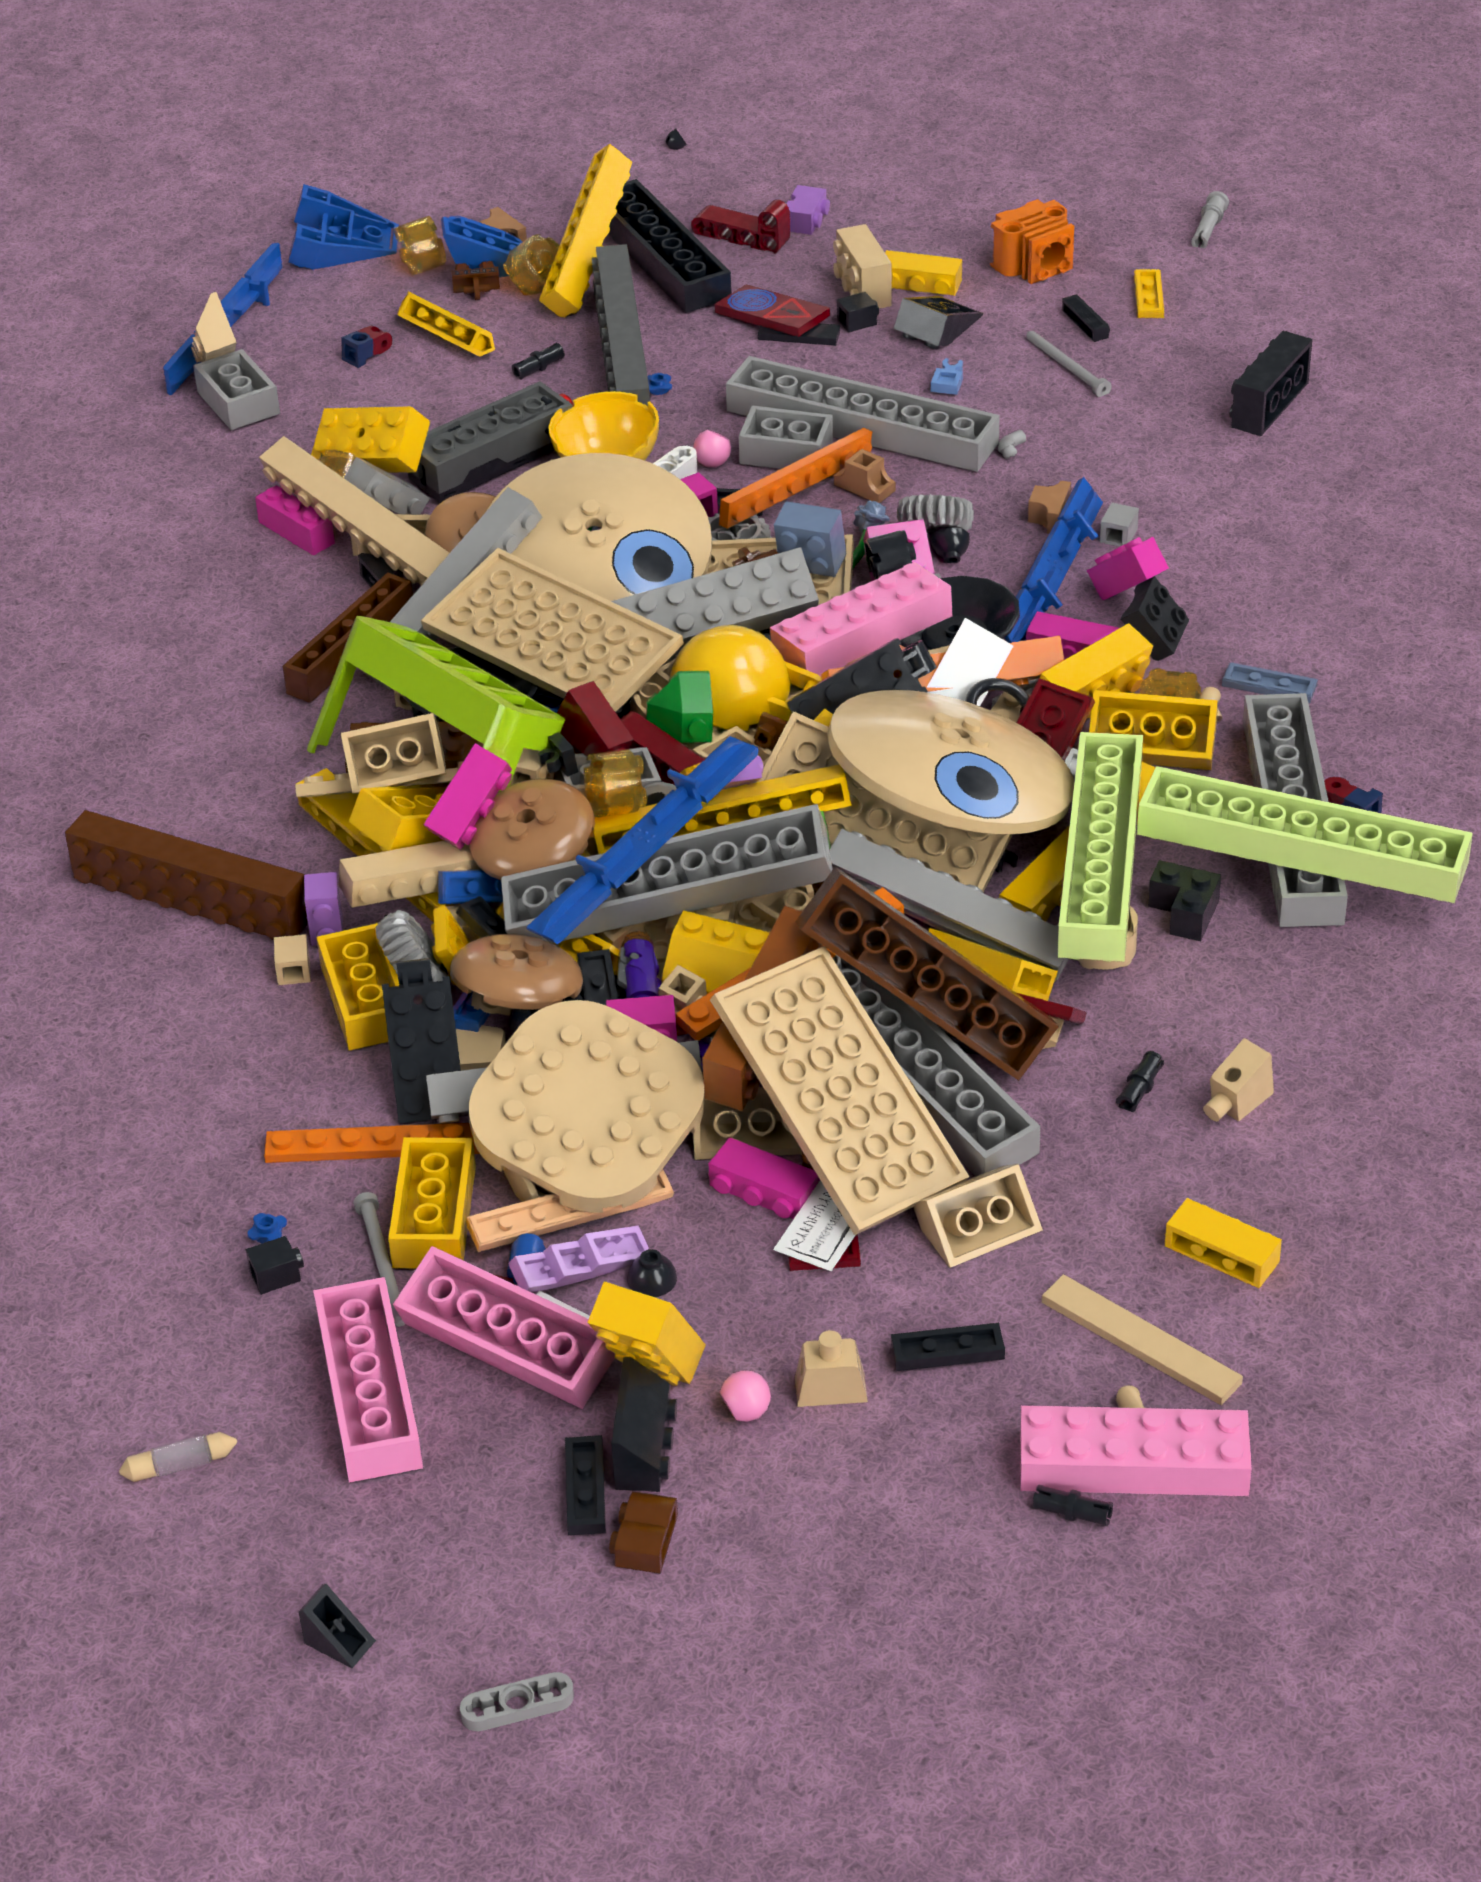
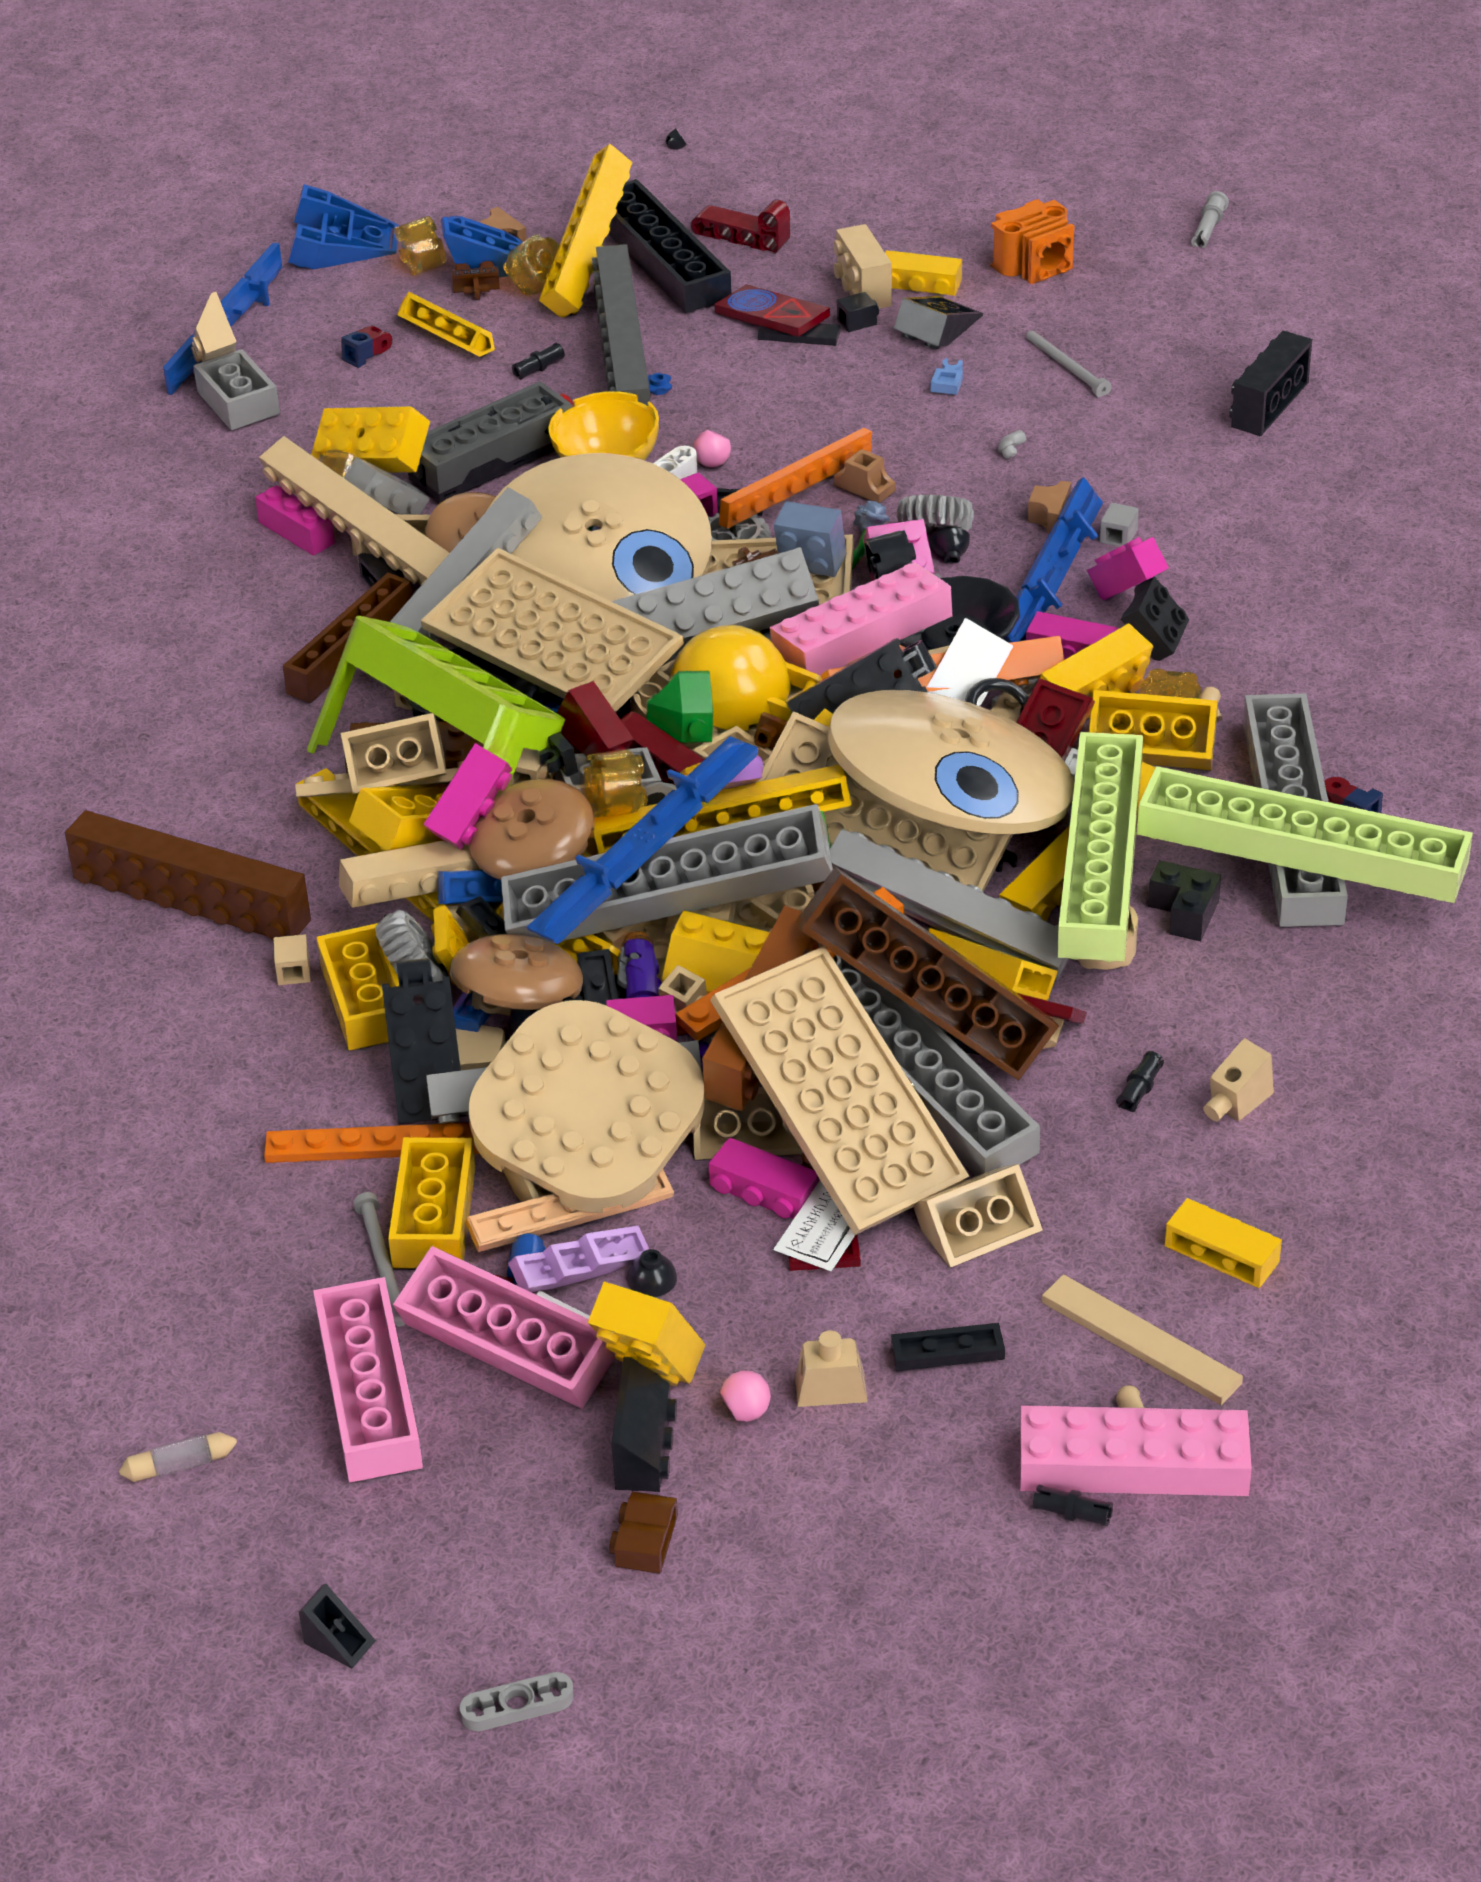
black brick [245,1236,304,1295] -> none
blue plate [247,1213,287,1244] -> none
medium lavender brick [304,872,343,946] -> none
black plate [565,1435,606,1536] -> none
light grey brick [726,356,1000,472] -> none
light grey brick [739,406,833,469] -> none
medium lavender brick [786,185,830,235] -> none
black piece [1062,294,1110,342] -> none
yellow tile [1134,269,1164,318] -> none
sand blue tile [1222,663,1318,703] -> none

